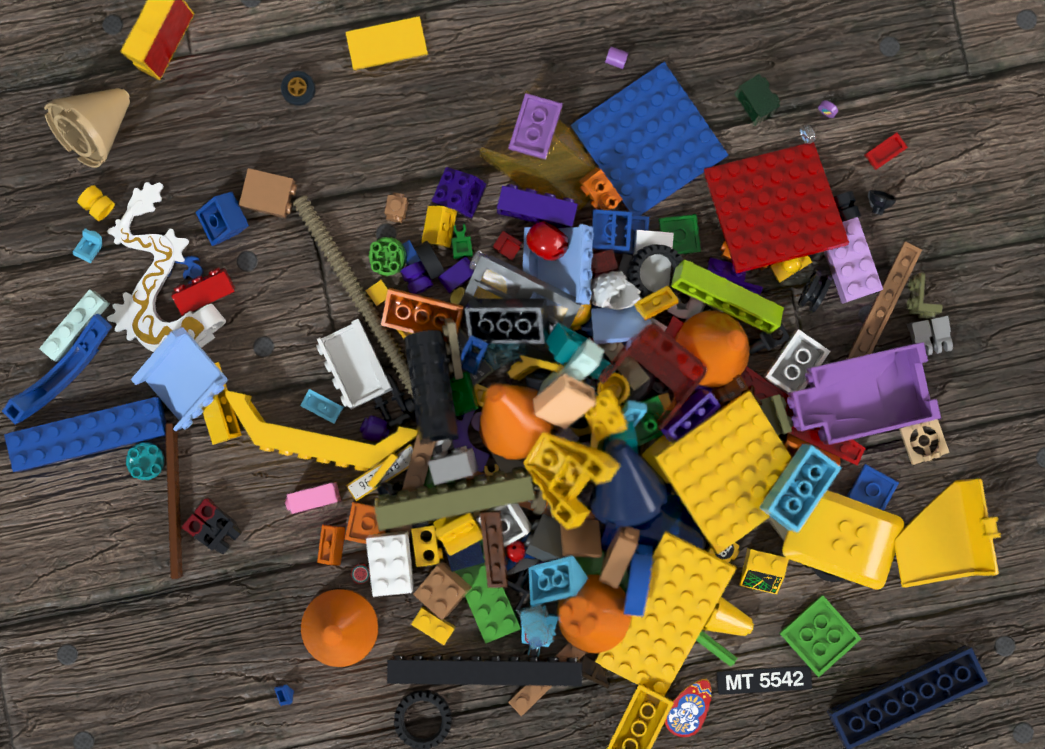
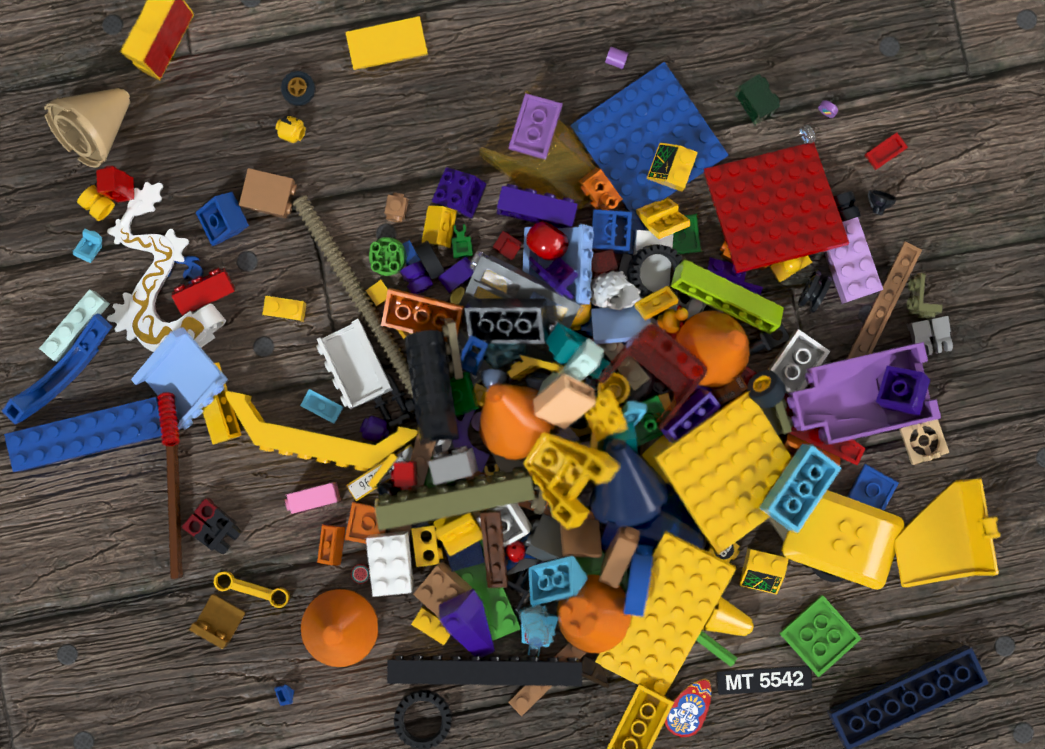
teal dish [126,442,165,480] -> none
none -> red brick [96,166,134,203]
none -> red piece [157,392,180,446]
none -> pearl gold bracket [189,594,245,649]
none -> yellow piece [214,571,290,608]
none -> yellow brick [262,296,307,322]
none -> yellow head [276,115,306,143]
none -> red brick [391,461,418,490]
none -> dark purple wedge [439,589,495,658]
none -> sand blue brick [481,369,508,390]
none -> dark purple bracket [528,257,579,299]
none -> yellow slope [636,197,690,239]
none -> yellow slope [647,143,698,192]
none -> yellow animal [657,305,689,333]
none -> black wheel [747,370,786,408]
none -> dark purple brick [876,366,930,416]

